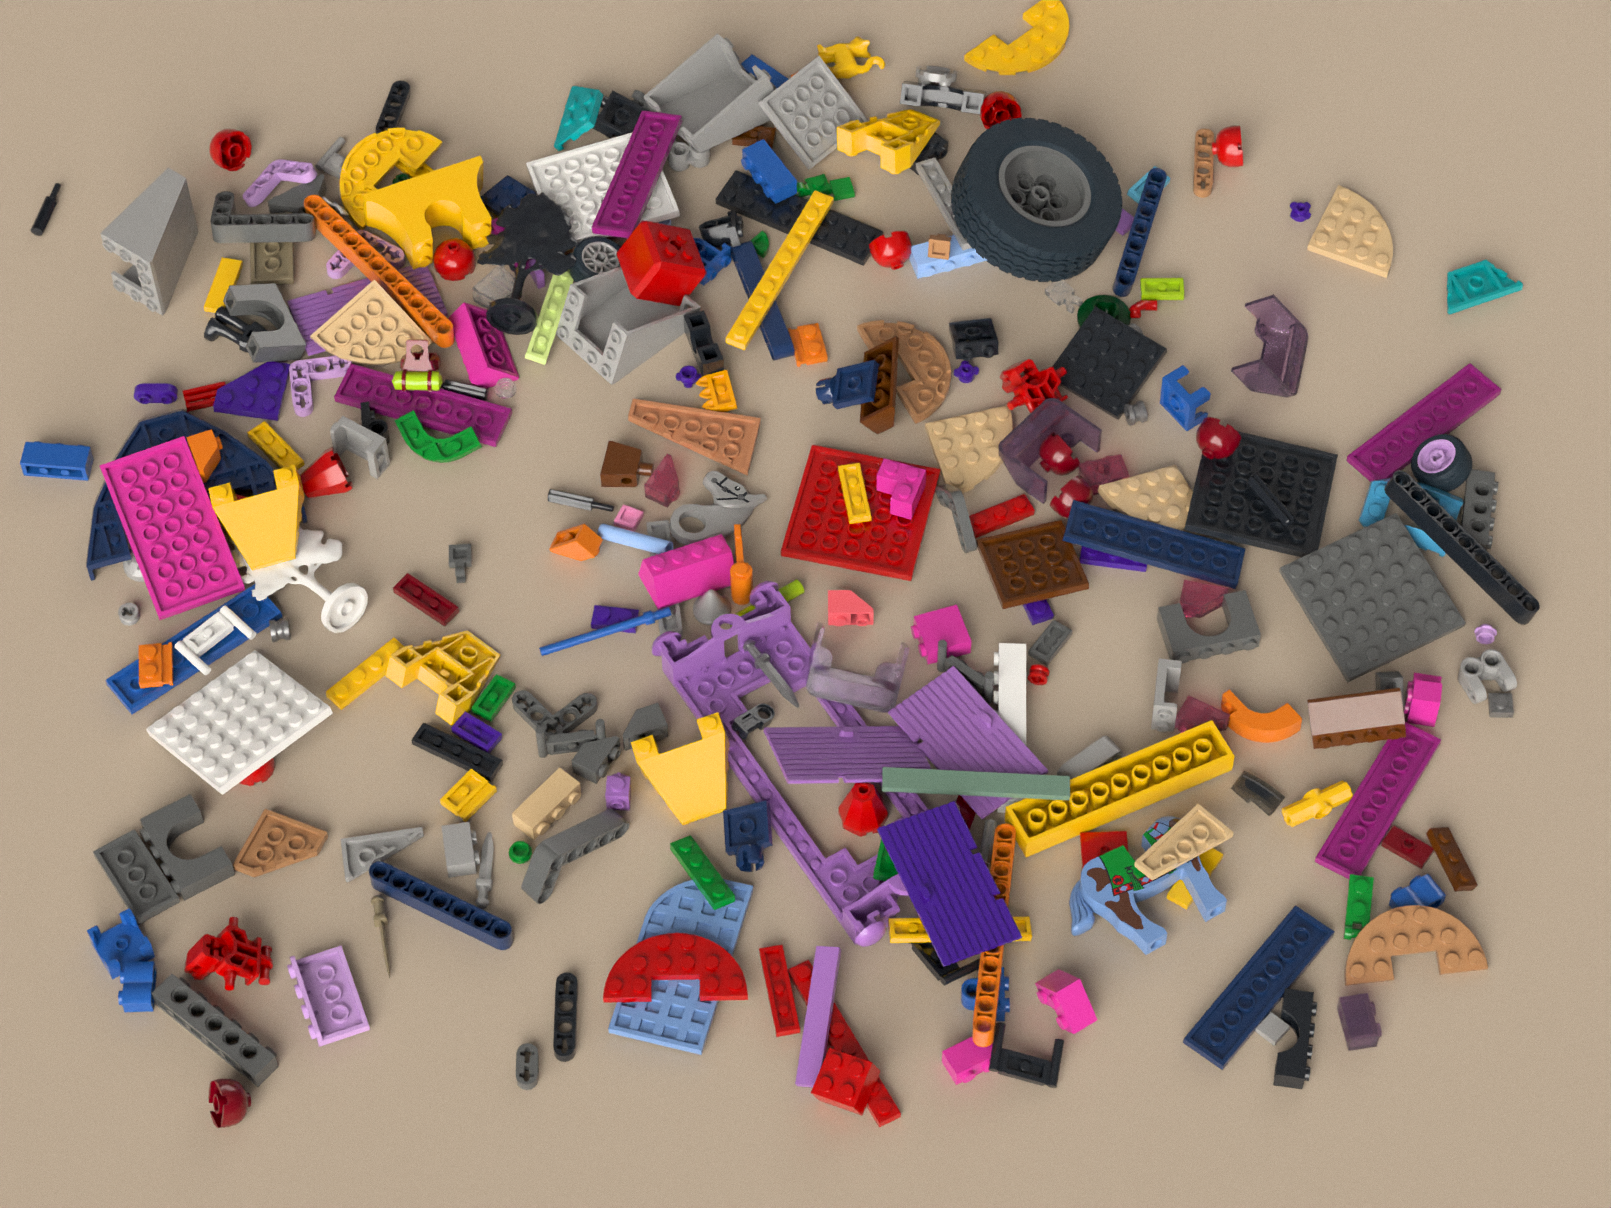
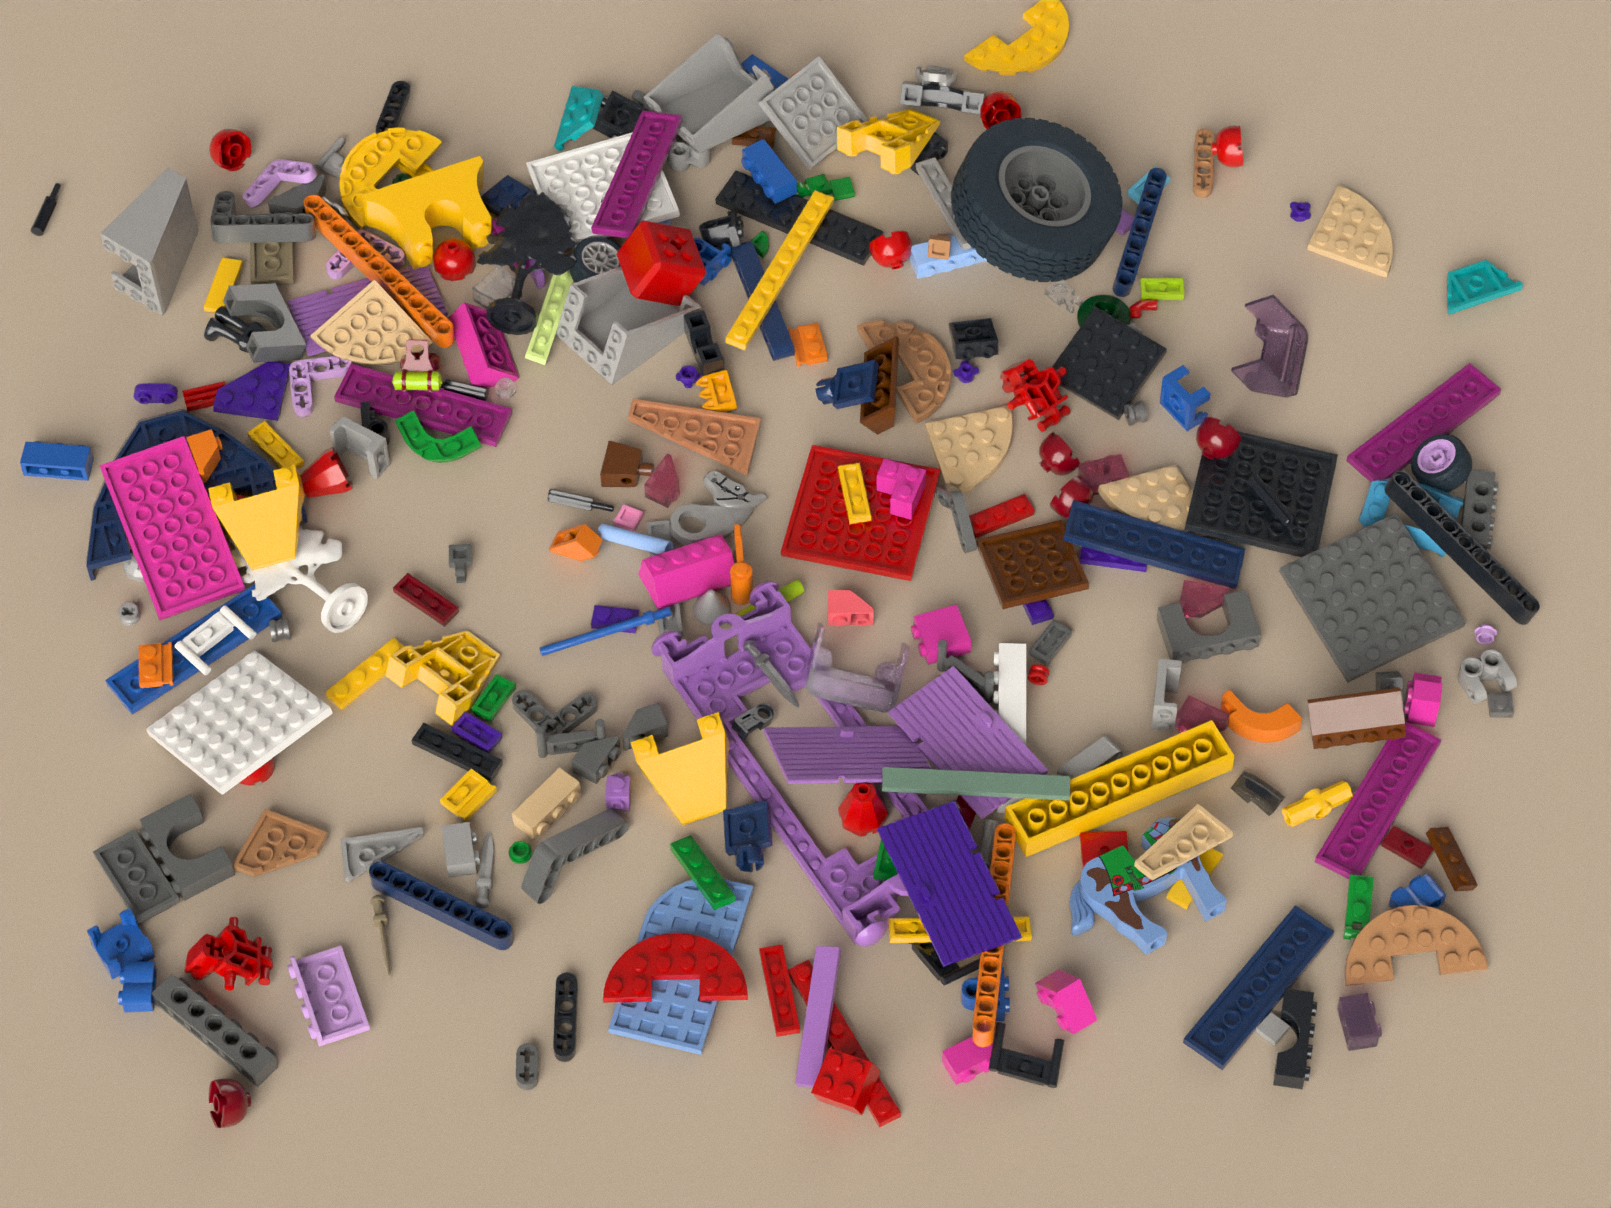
yellow animal [817,36,886,79] -> none
clear purple windscreen [998,398,1102,504] -> none

